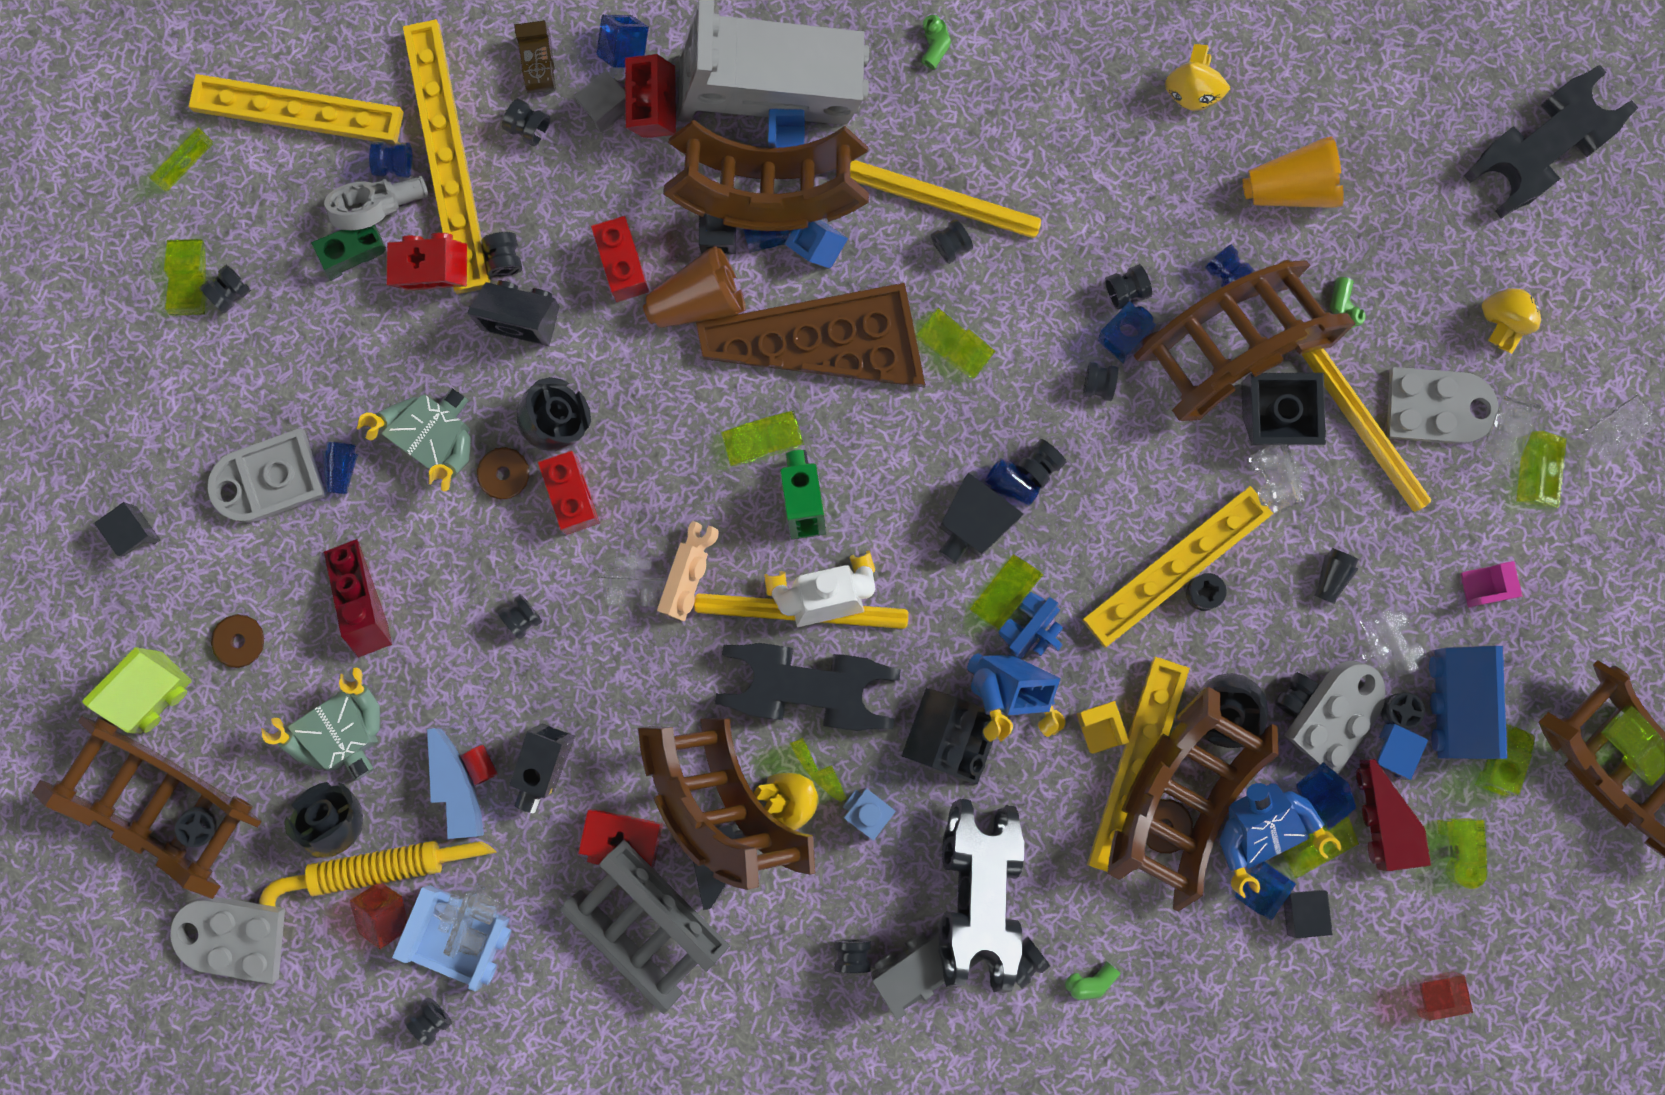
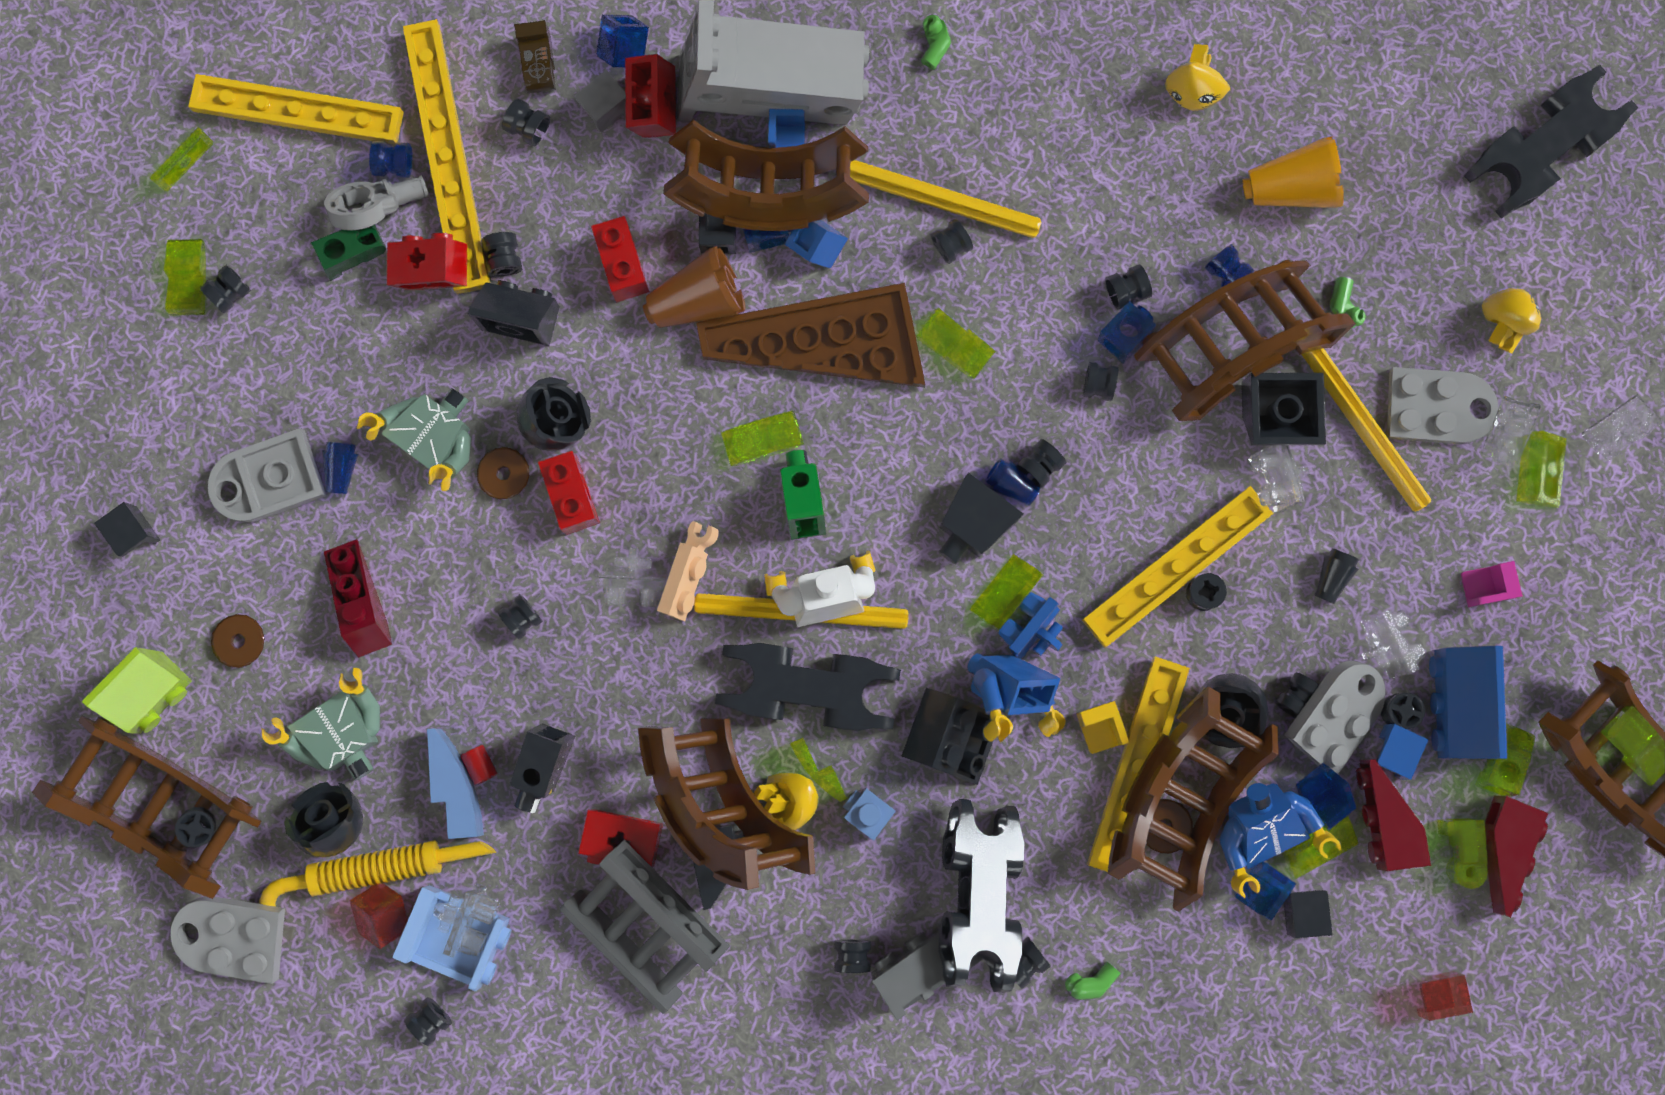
none -> dark red slope [1482,795,1548,918]

